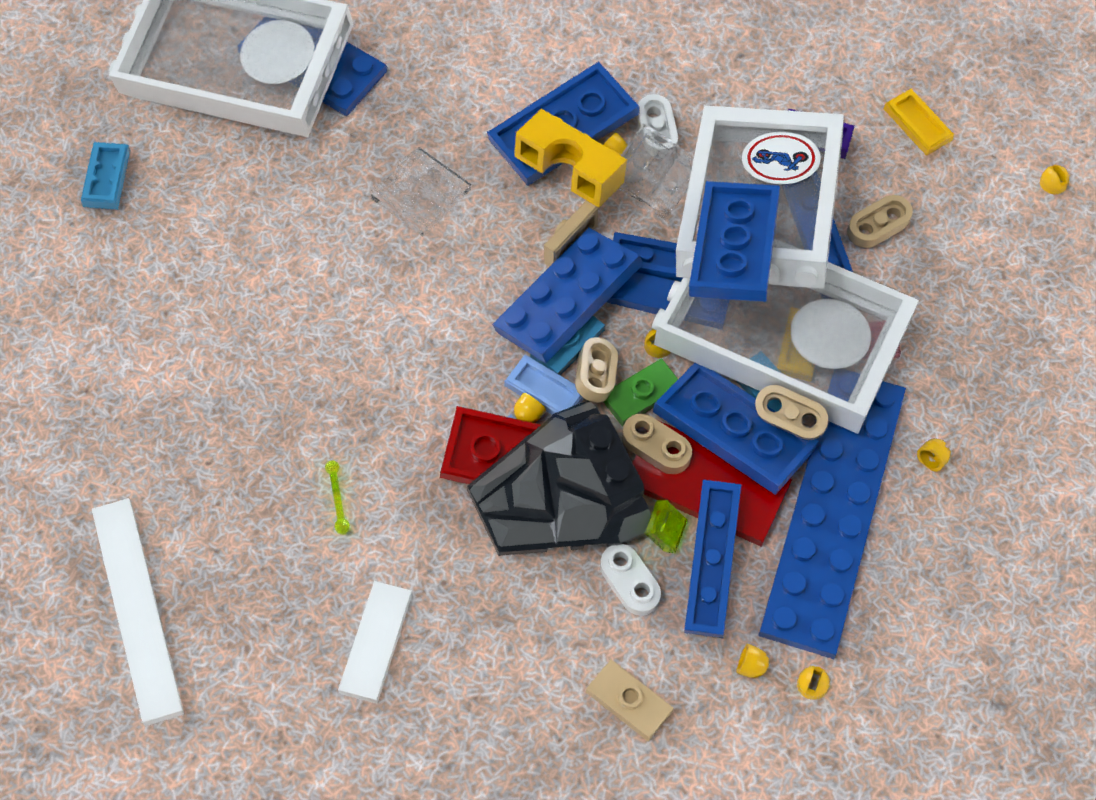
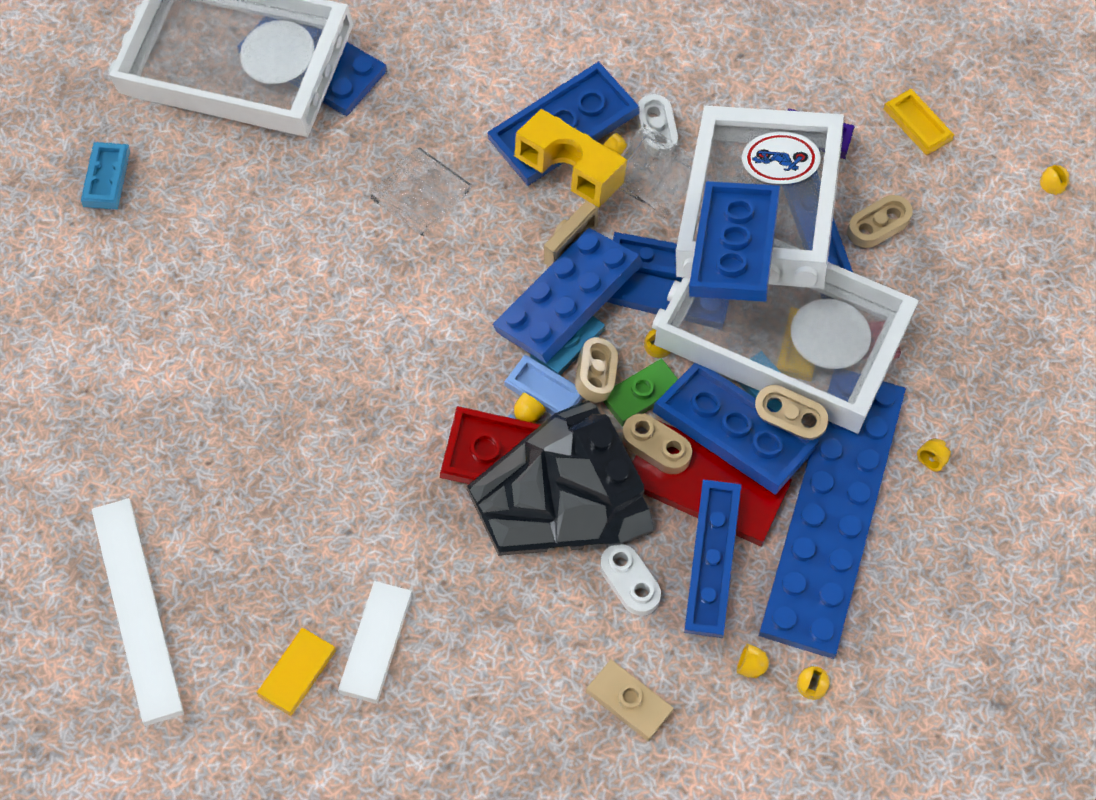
clear neon green hinge [325,460,350,534] -> none
clear neon green tile [644,500,688,553] -> none
none -> yellow tile [256,627,336,716]

